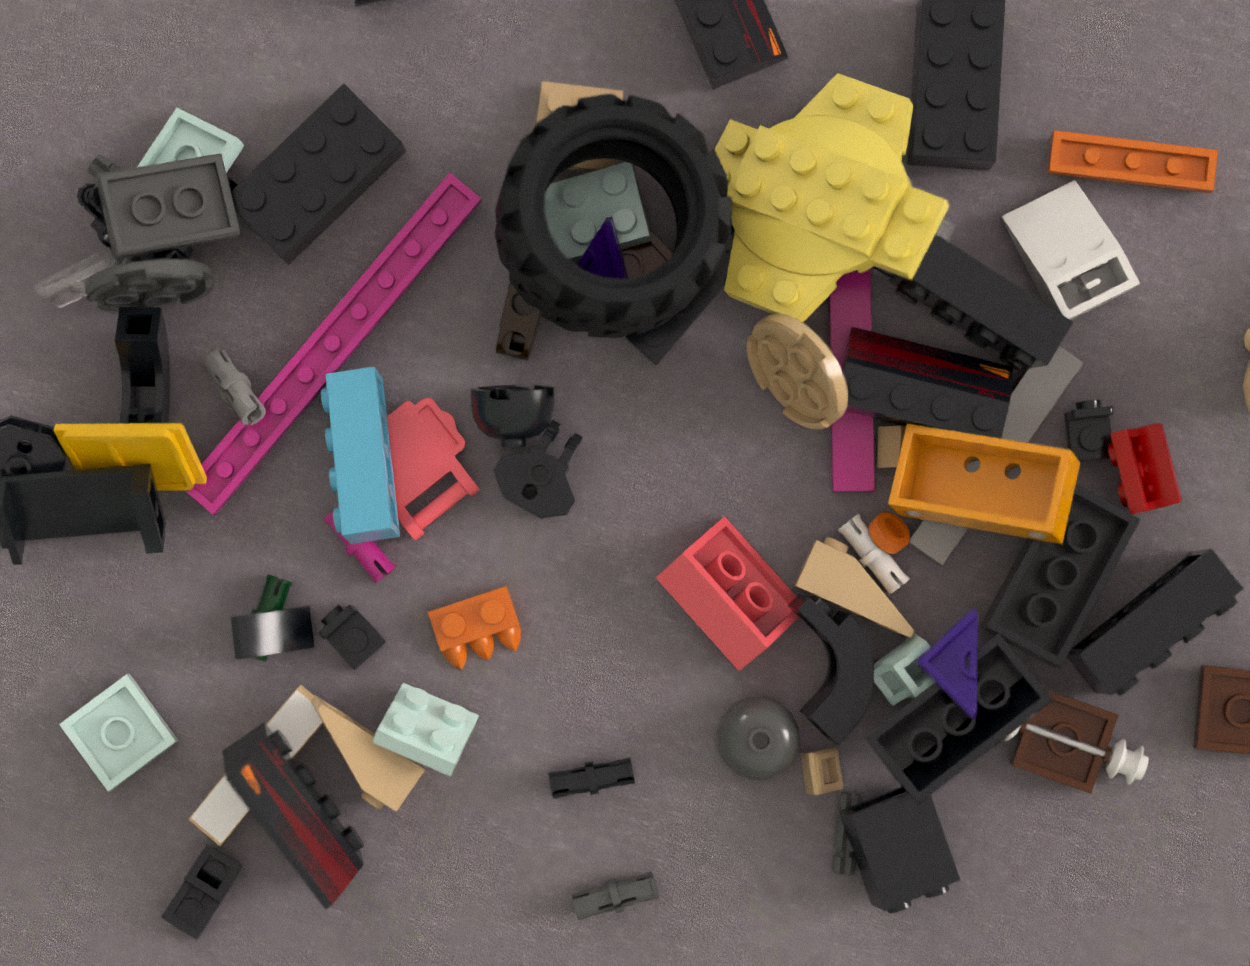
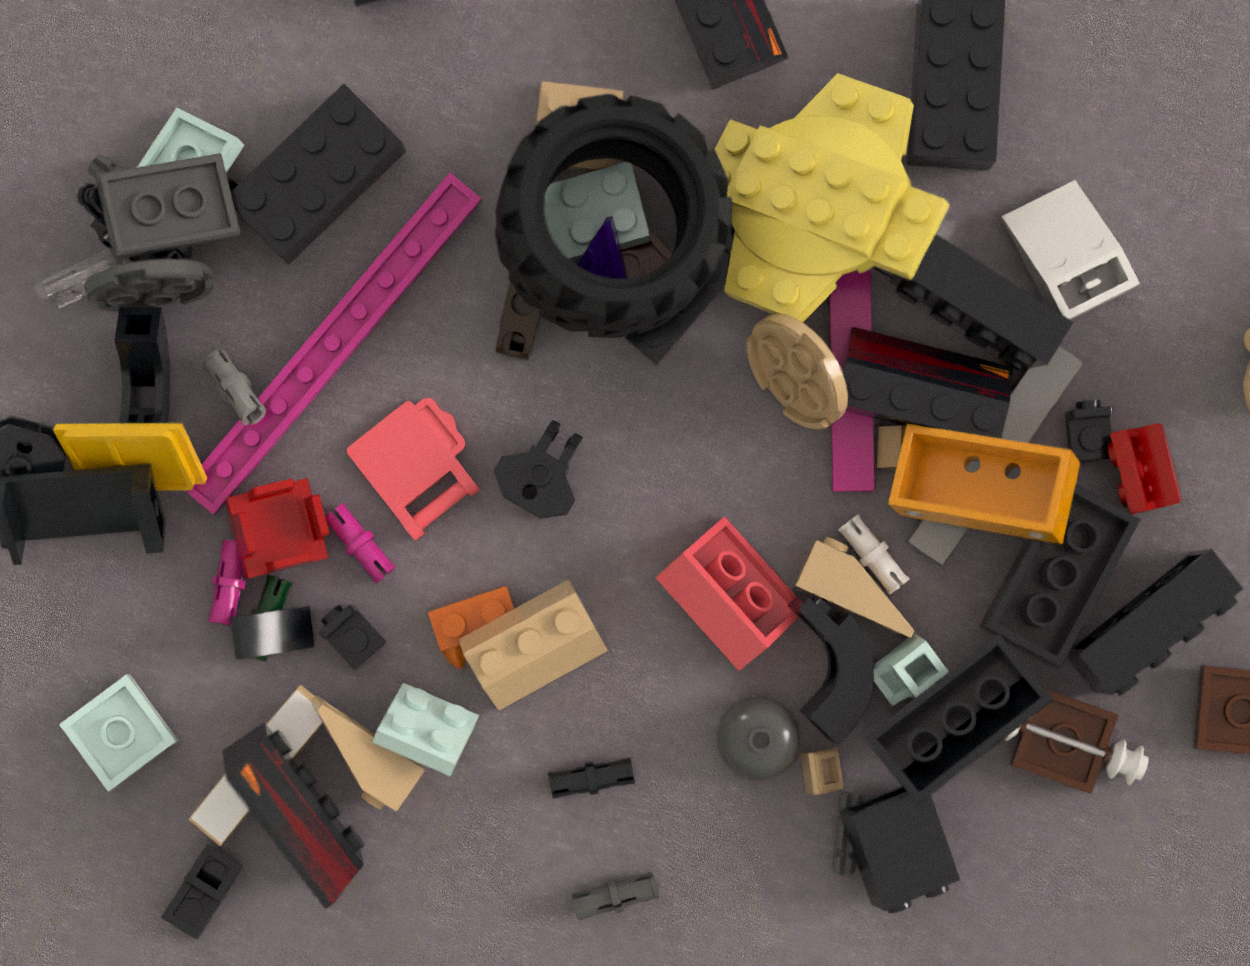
medium azure brick [321,367,400,544] -> none
black cylinder [471,385,554,448] -> none
orange tile [868,512,910,554] -> none
dark purple tile [916,608,978,720] -> none
orange plate [1047,130,1218,193] -> none
none -> dark pink pin [208,540,246,626]
none -> red panel [224,478,329,580]
none -> tan slope [459,579,608,711]

